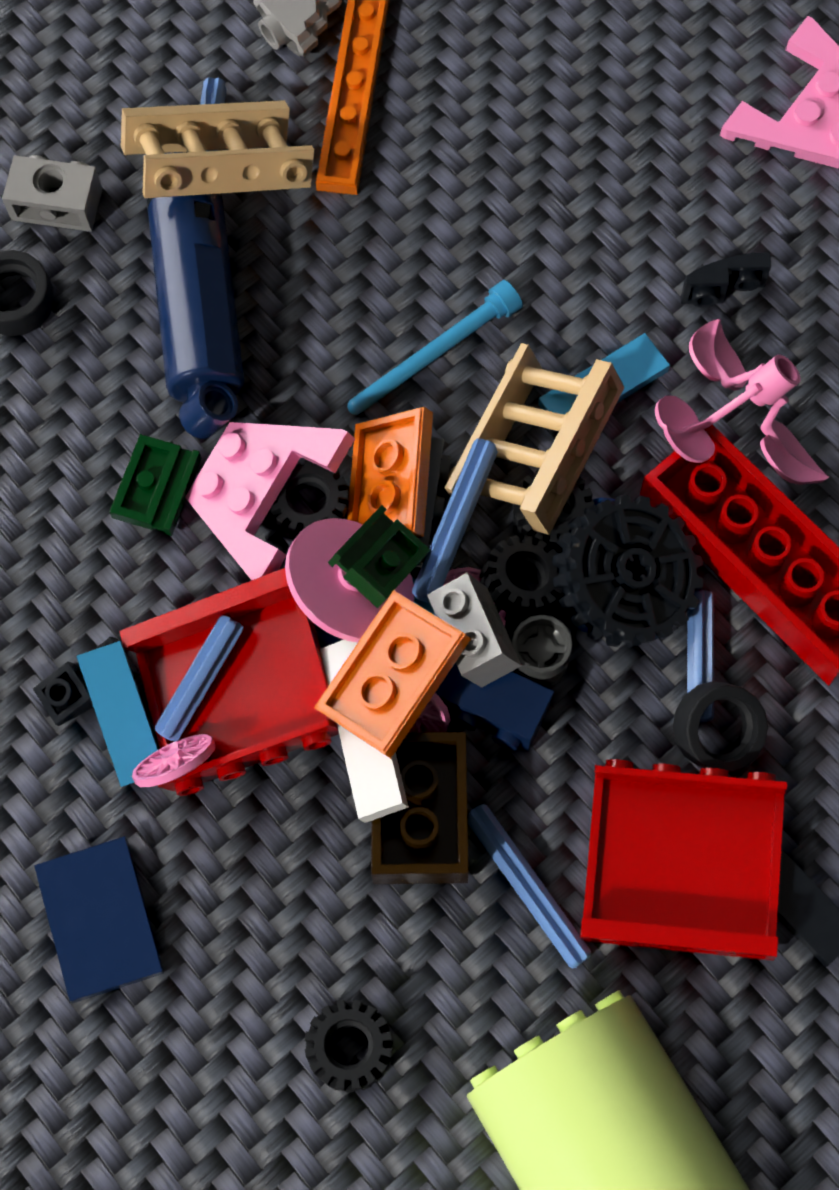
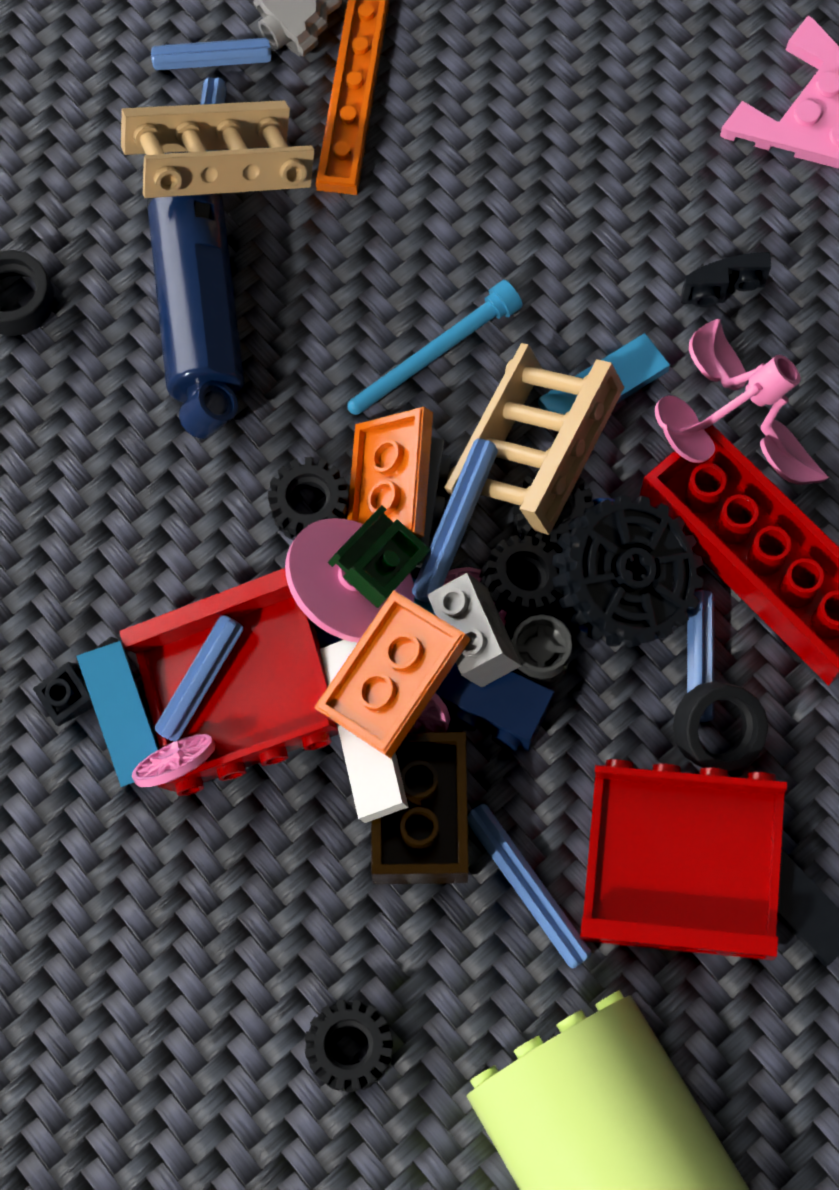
light grey brick [2,155,103,232] -> none
dark blue tile [34,836,164,1003] -> none
dark green plate [109,434,202,536] -> none
bright pink wing [185,422,355,580] -> none
none -> medium blue axle [151,38,271,70]

